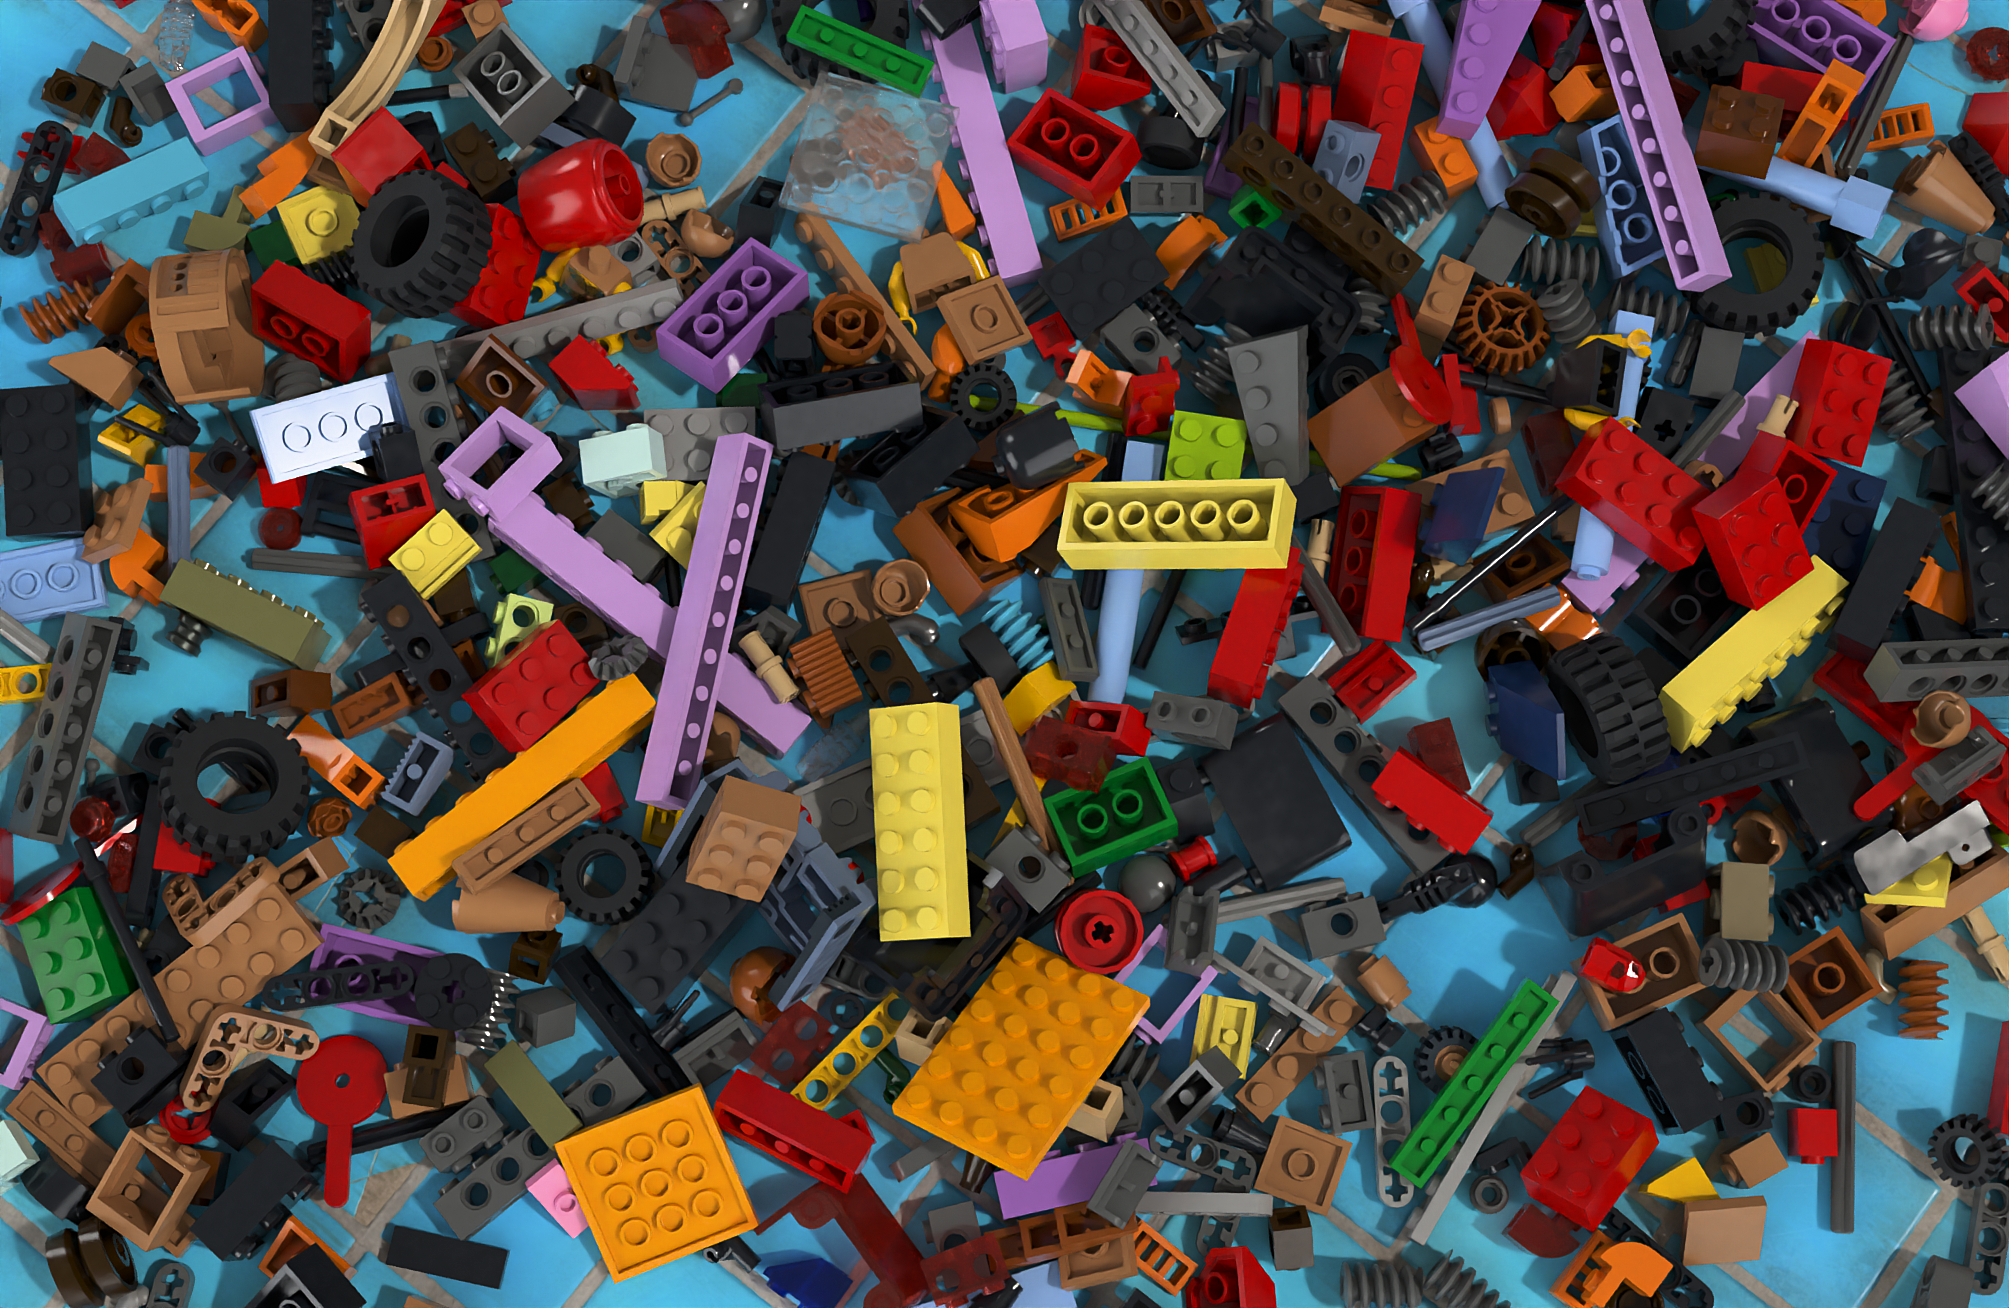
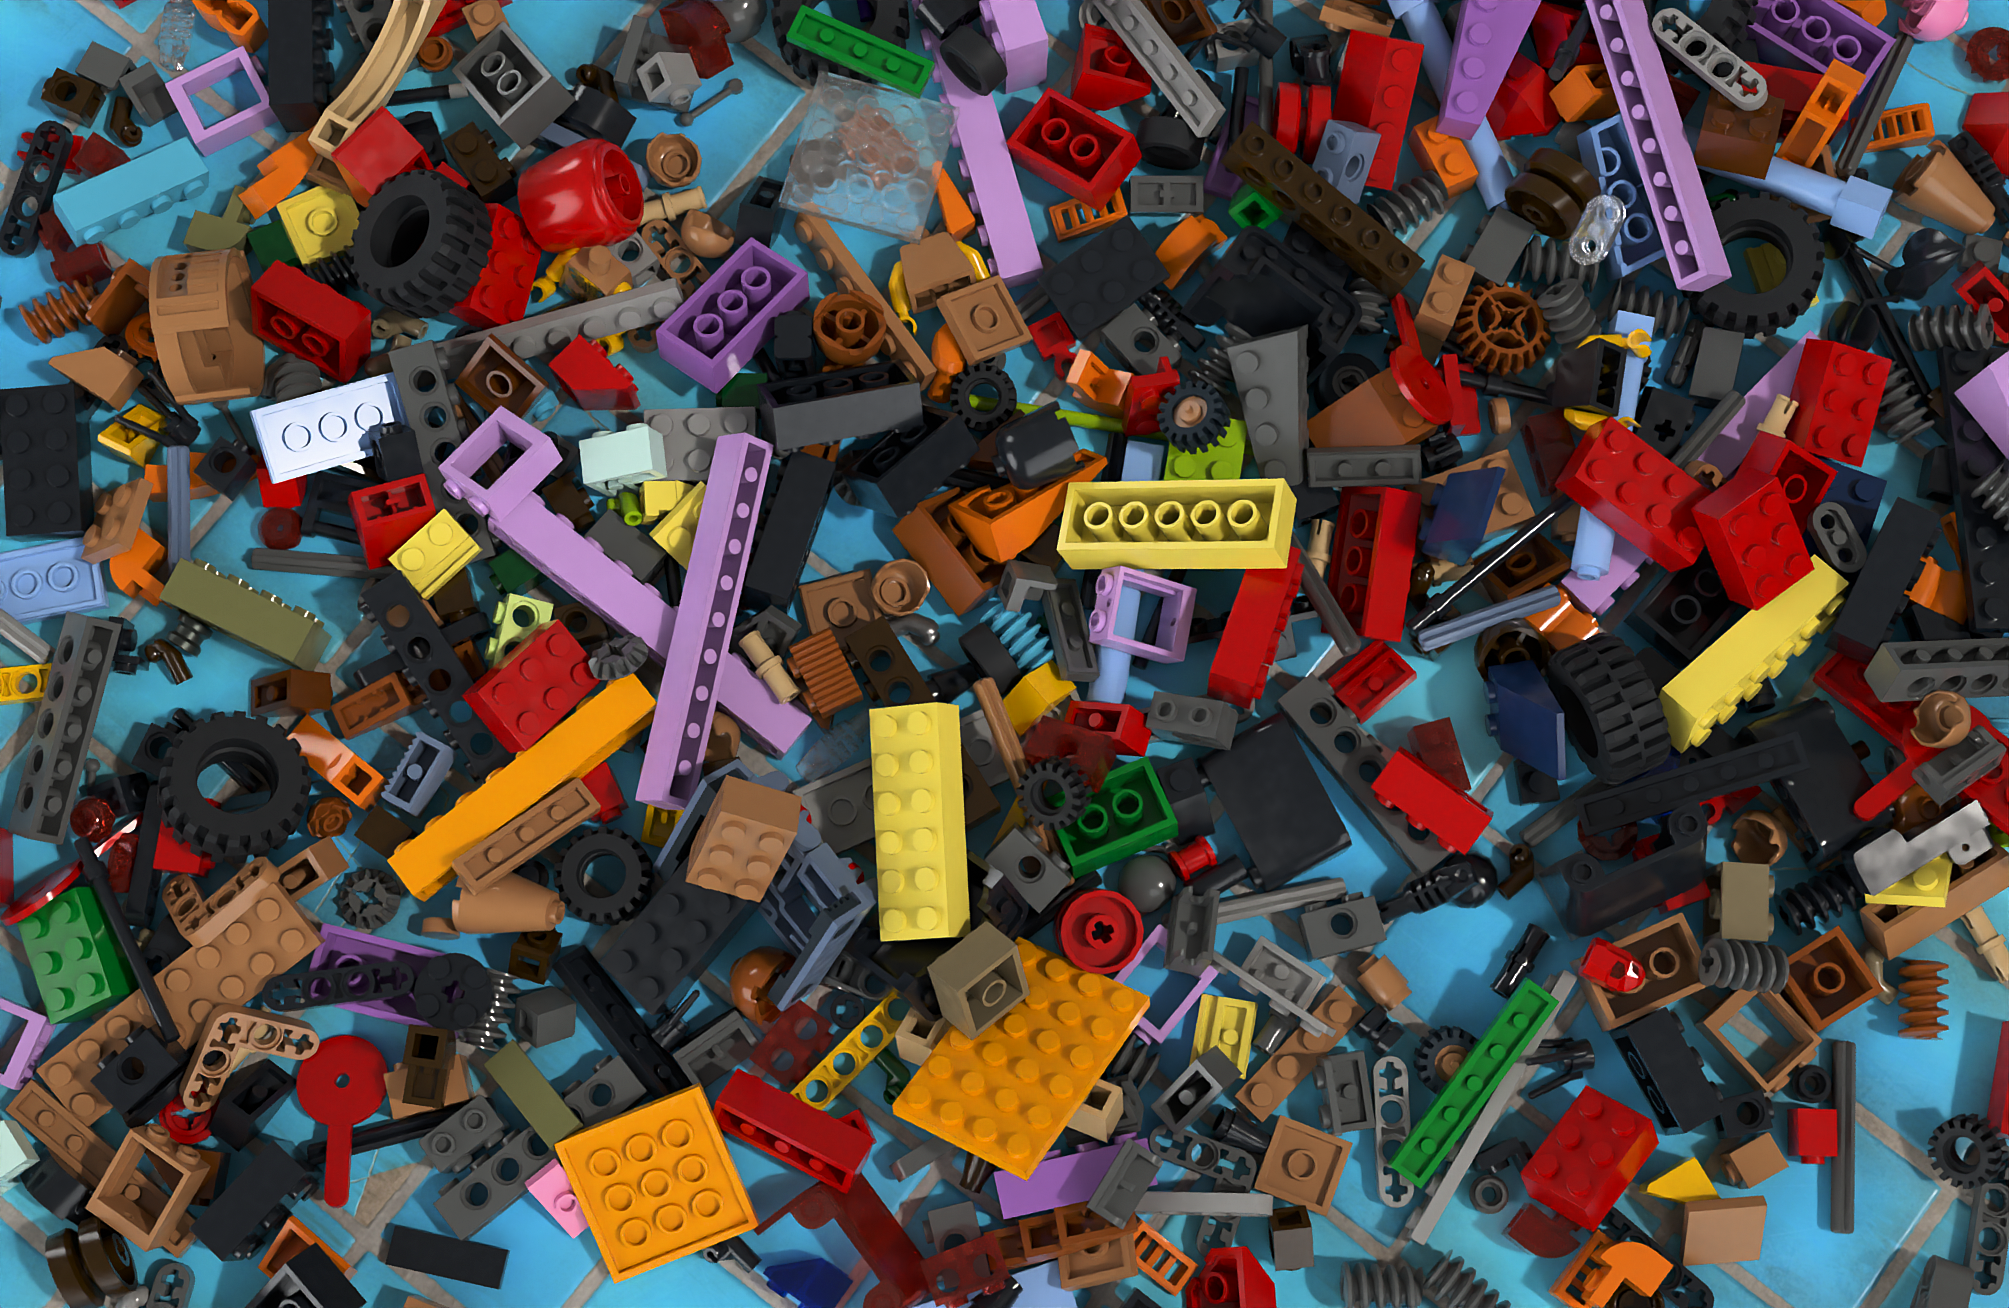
none -> dark brown arm [144,638,193,685]
none -> dark tan arm [371,310,428,339]
none -> medium nougat tile [421,917,460,940]
none -> lime arm [606,492,643,526]
none -> light grey brick [636,52,702,106]
none -> dark tan brick [927,921,1030,1040]
none -> black tyre [939,26,1008,96]
none -> dark grey panel [997,559,1058,612]
none -> black tyre [1016,756,1092,831]
none -> lavender window [1088,565,1197,664]
none -> black wheel [1157,381,1231,454]
none -> dark grey tile [1307,445,1422,487]
none -> black pin [1489,923,1550,1000]
none -> clear plate [1569,195,1626,265]
none -> light grey beam [1652,8,1768,111]
none -> dark grey plate [1807,502,1867,575]

